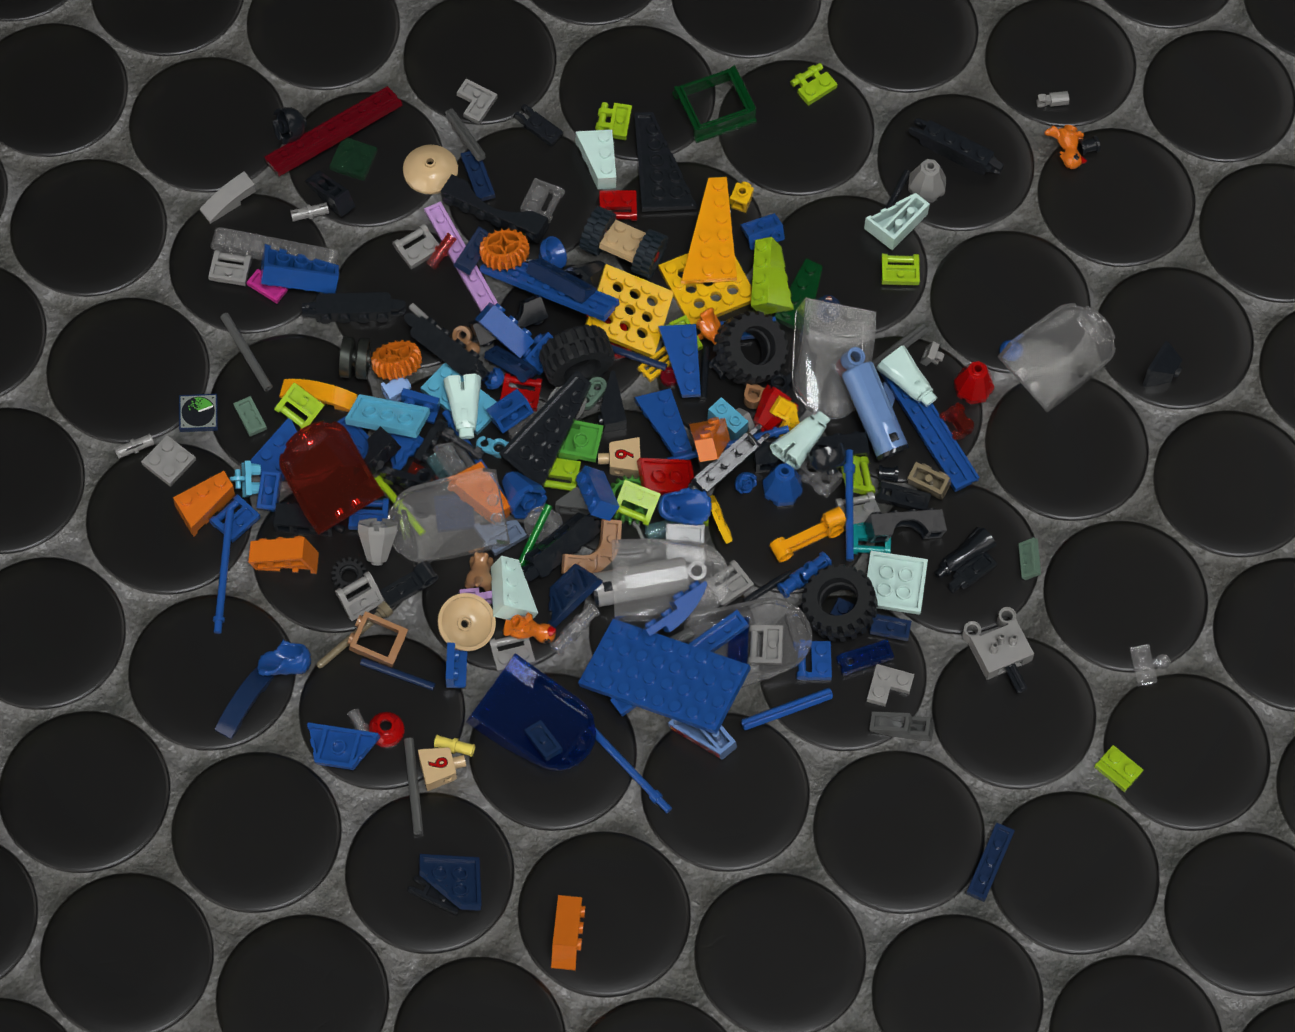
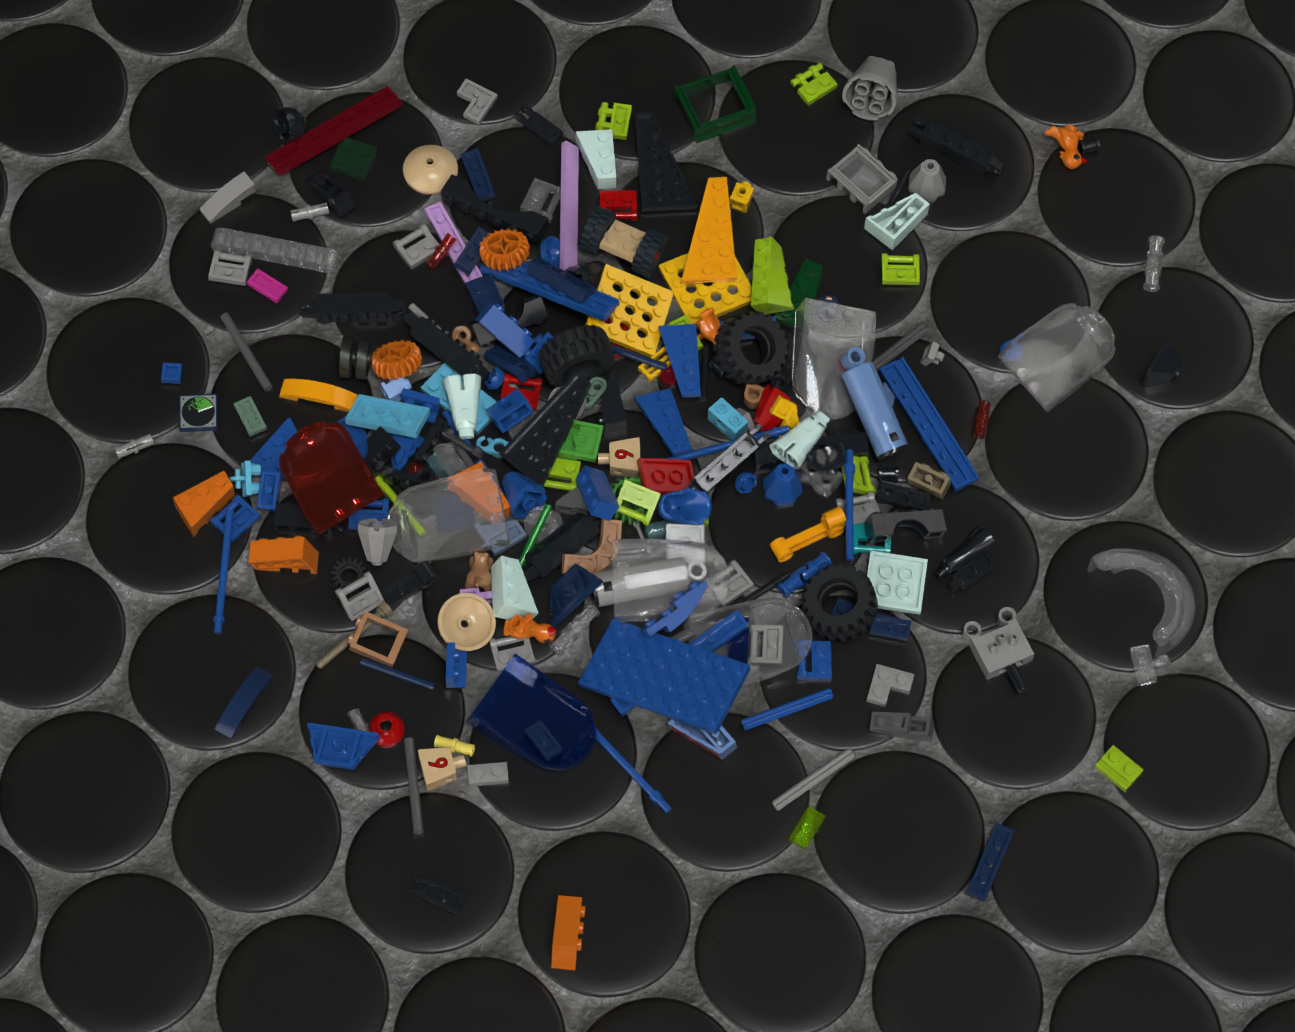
light grey plate [141,435,196,487] -> none
blue piece [257,640,311,676] -> none
blue wedge [261,244,339,294] -> none
lime plate [274,382,325,432] -> none
dark blue plate [419,854,482,910] -> none
dark grey axle [445,108,486,161] -> none
orange wedge [689,417,730,462] -> none
yellow tile [709,495,733,544] -> none
blue bracket [741,213,785,250] -> none
clear blue plate [836,639,894,676] -> none
light aqua piece [876,345,937,407] -> none
clear red piece [939,403,974,440] -> none
red cone [954,361,994,405] -> none
sand green plate [1019,537,1041,580] -> none
light grey bar [1036,91,1069,107] -> none
none -> blue plate [161,363,183,384]
none -> dark blue plate [466,273,505,314]
none -> light grey plate [467,762,509,787]
none -> lavender tile [560,141,579,271]
none -> light grey axle [772,749,854,811]
none -> clear neon green plate [788,806,826,851]
none -> window [826,144,898,214]
none -> light grey cone [842,56,897,120]
none -> clear red pin [973,400,991,439]
none -> clear windscreen [1087,548,1195,658]
none -> clear piece [1143,235,1165,292]

